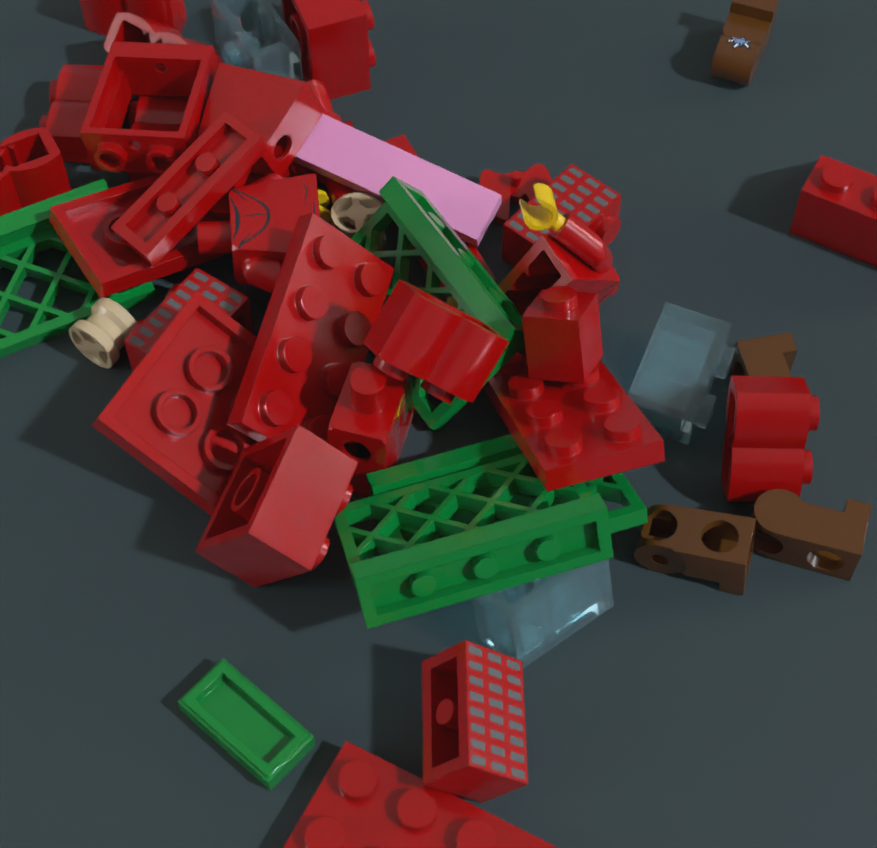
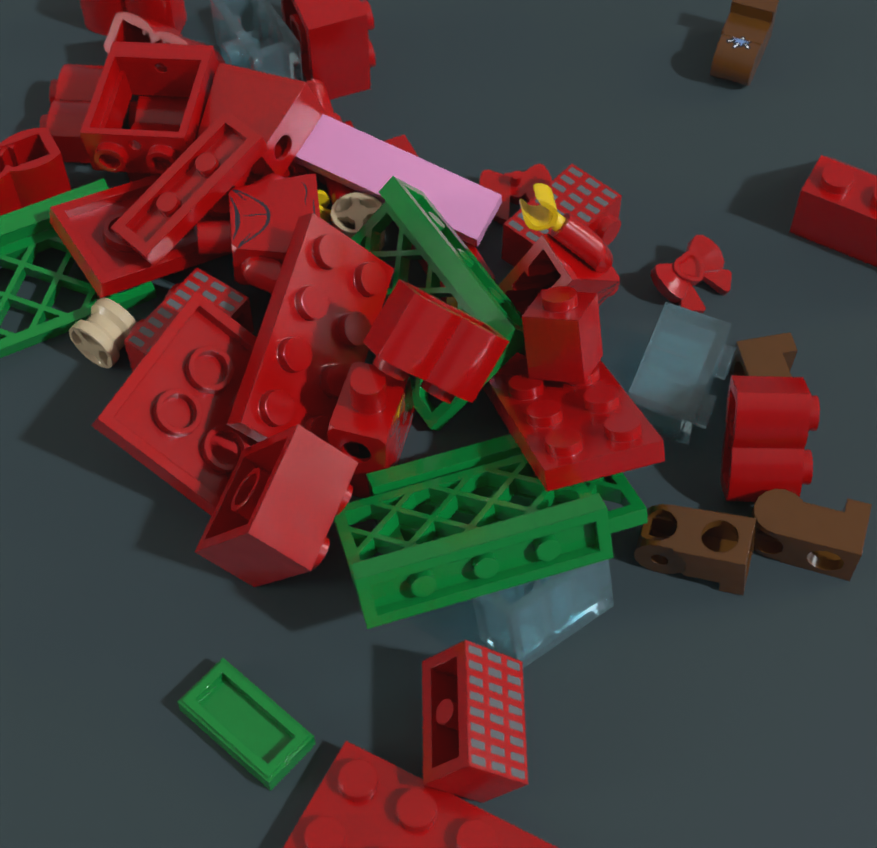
none -> red piece [650,235,732,315]

